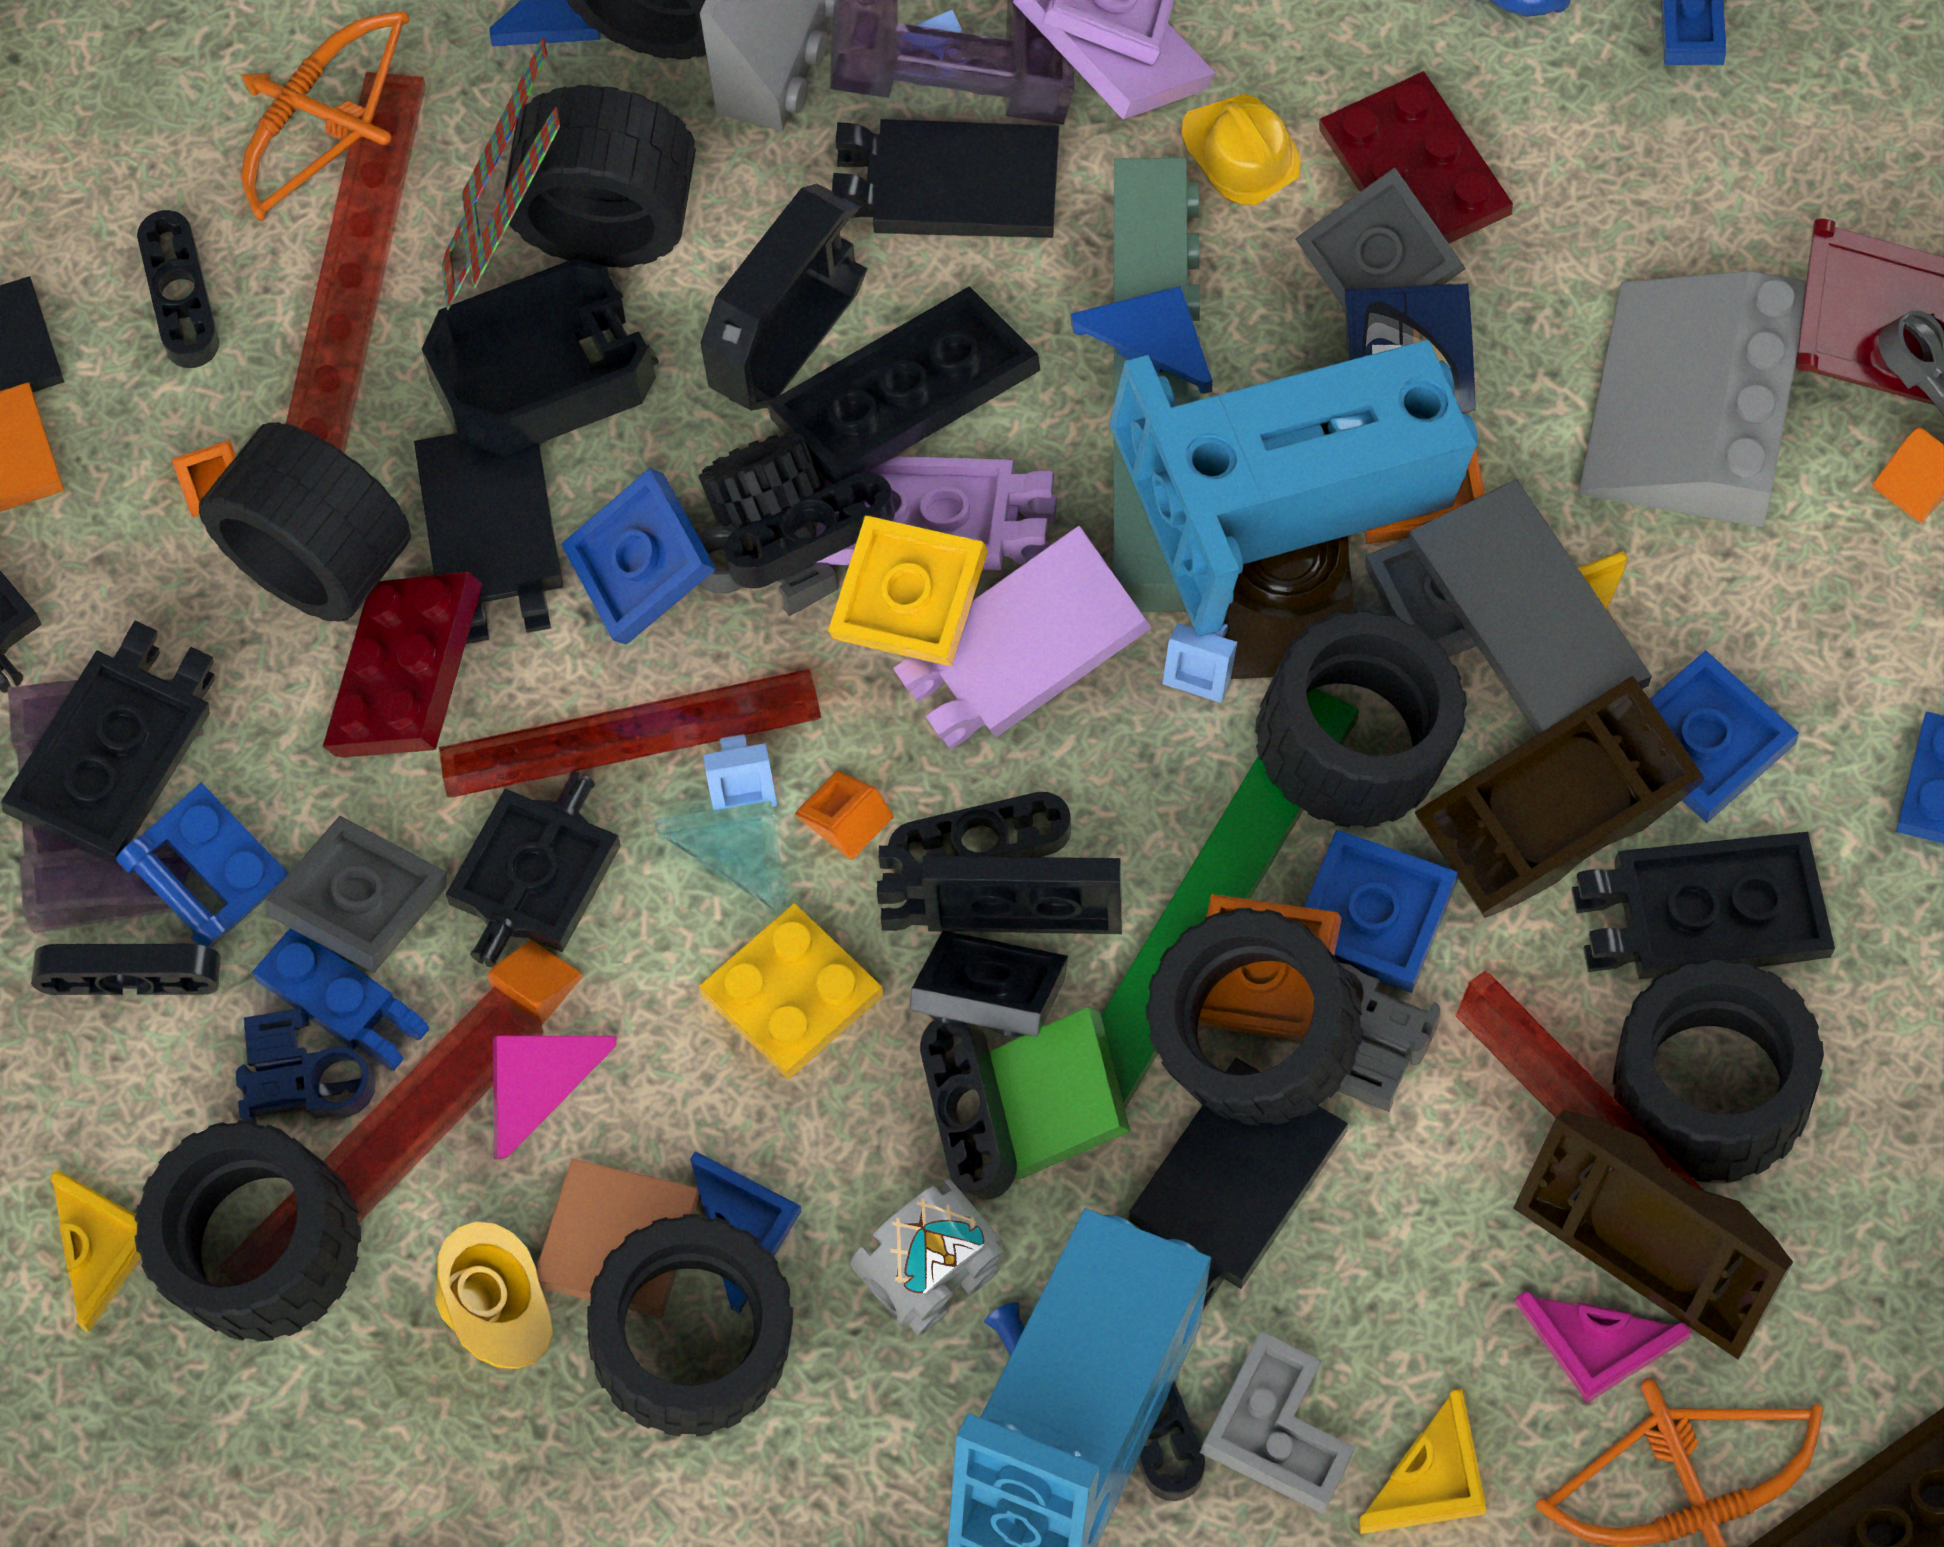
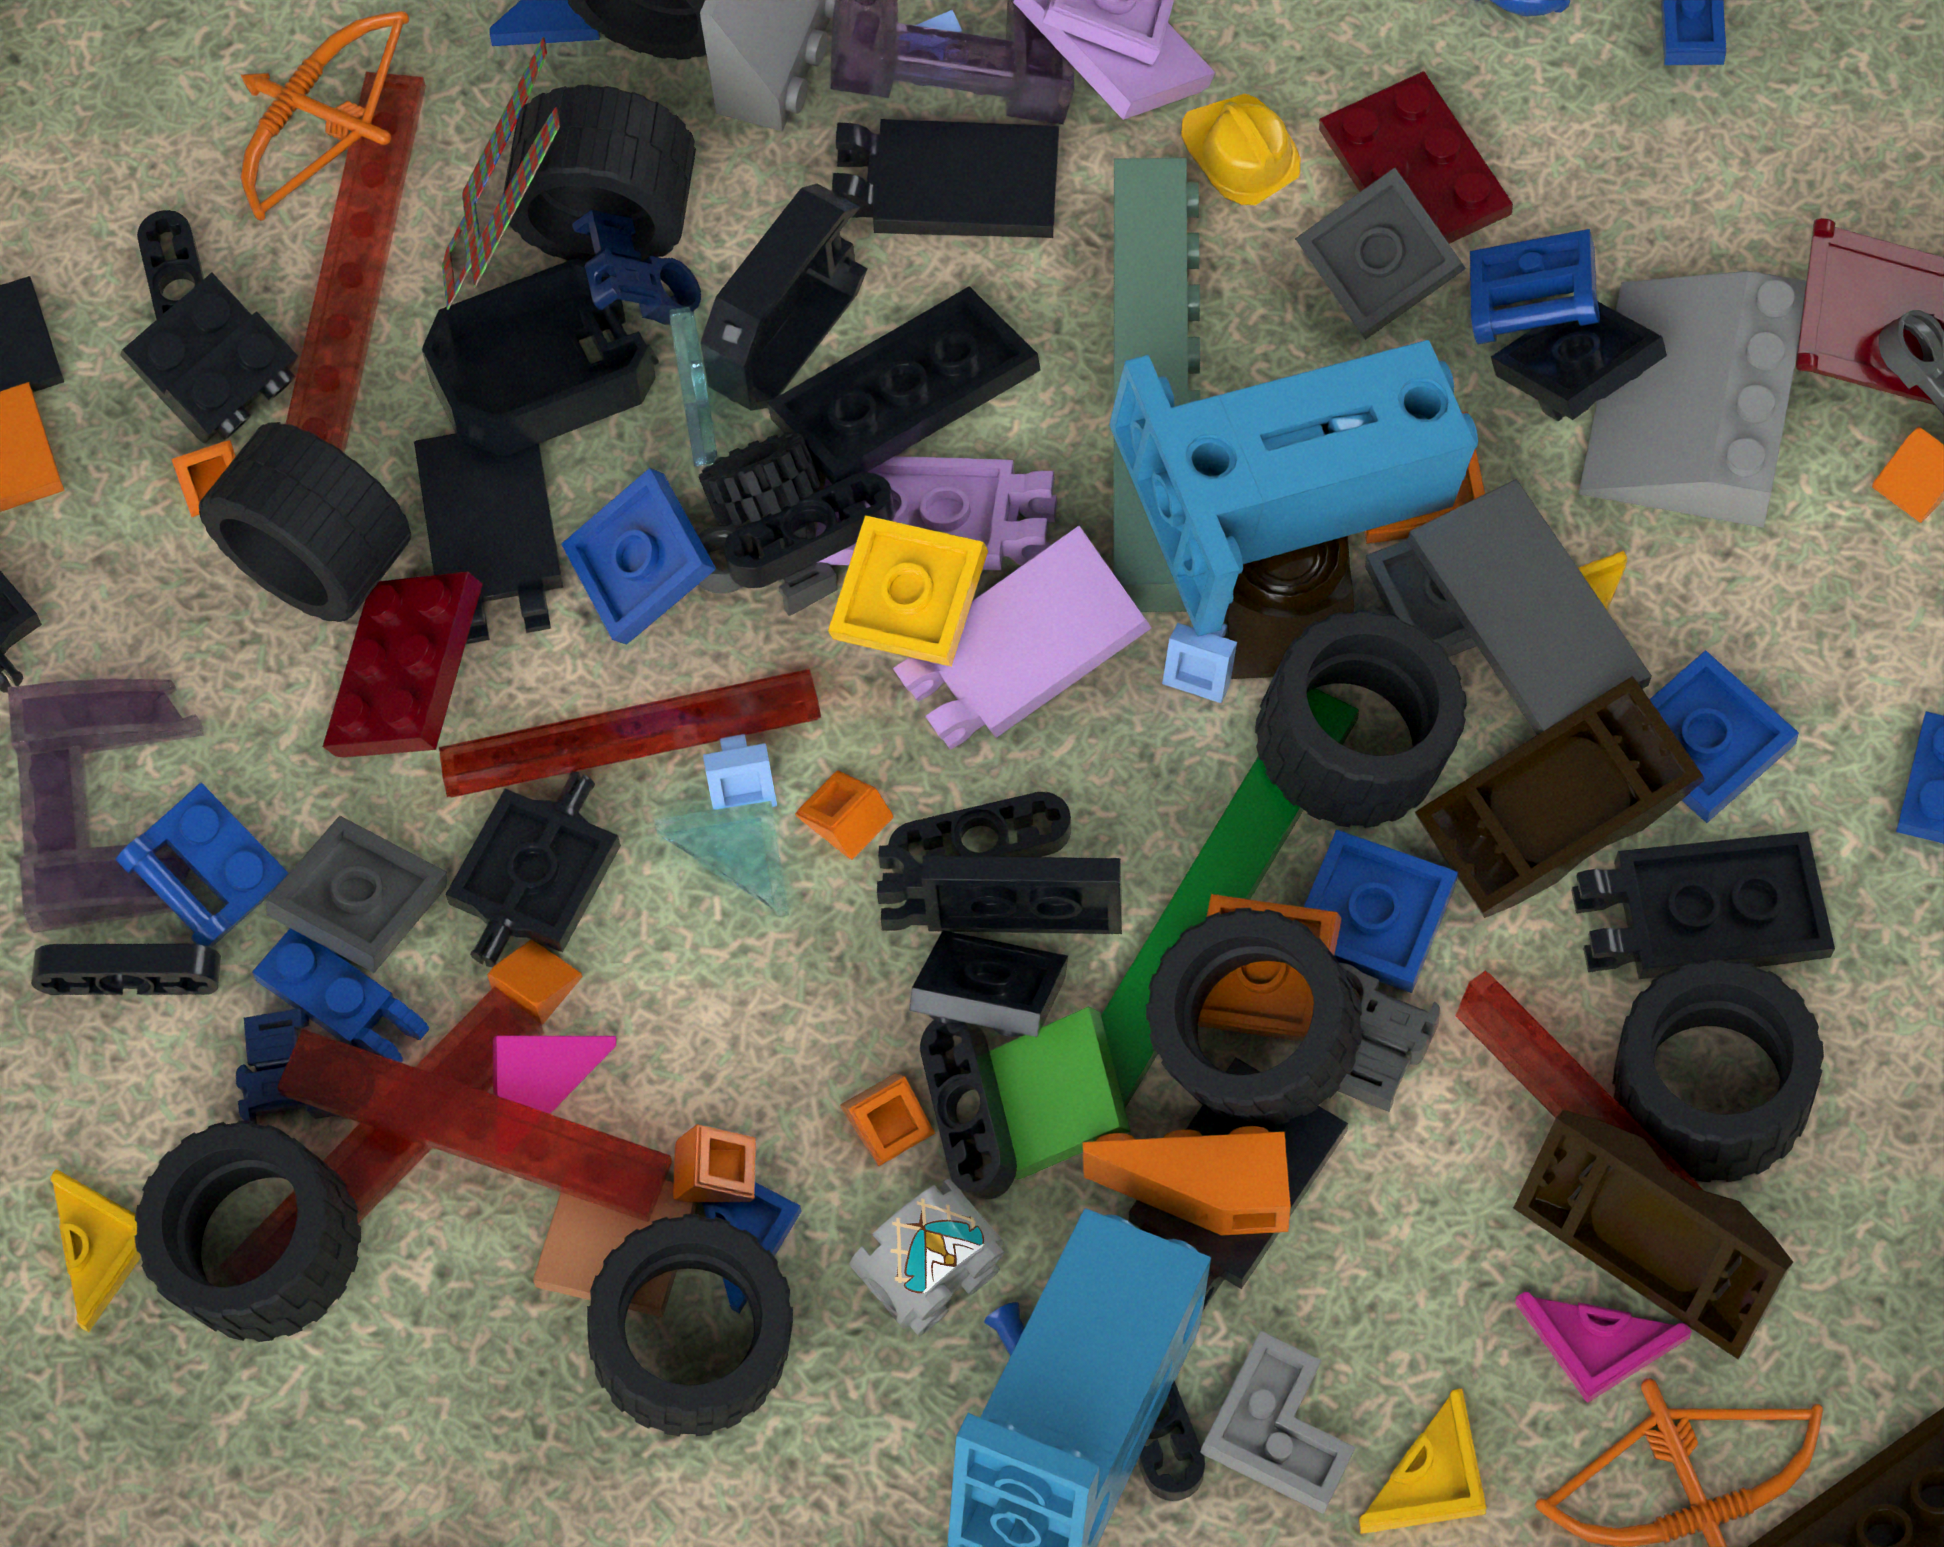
black tile [1,620,215,866] -> none
yellow piece [435,1221,553,1369] -> none
yellow plate [699,903,884,1080] -> none
blue tile [1071,286,1213,394] -> none
dark blue slope [1345,283,1476,412] -> none
none -> black plate [120,272,298,444]
none -> clear red tile [277,1029,672,1223]
none -> dark blue piece [572,210,701,325]
none -> clear light blue tile [669,307,718,467]
none -> orange slope [673,1124,756,1202]
none -> orange slope [840,1073,936,1166]
none -> orange slope [1083,1126,1291,1236]
none -> blue plate [1470,229,1600,345]
none -> black hinge [1491,301,1667,421]

